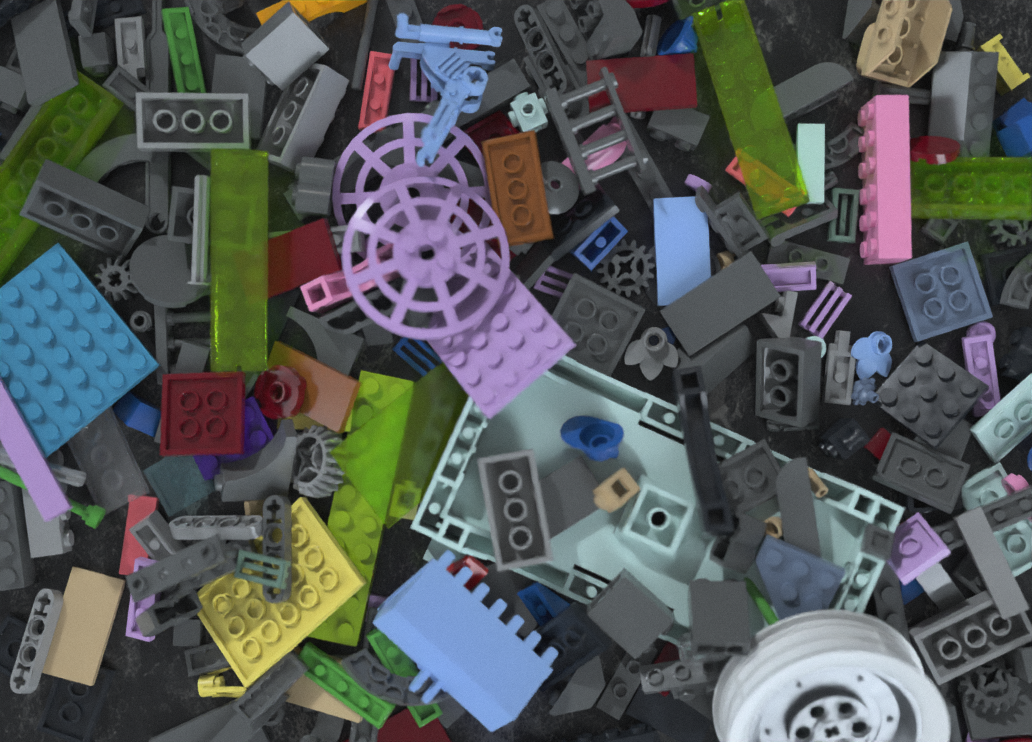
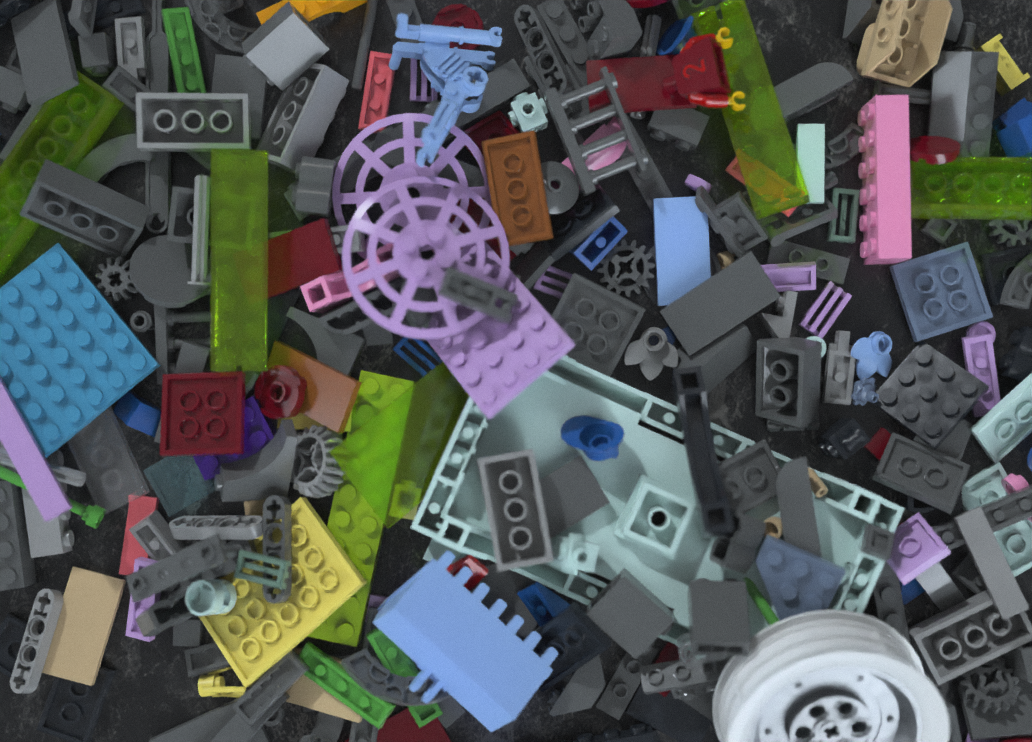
tan brick [592,467,640,513] -> none
none -> light aqua wheel [185,579,237,616]
none -> dark grey plate [437,267,518,324]
none -> light aqua brick [552,532,600,575]
none -> dark red torso [663,27,746,111]

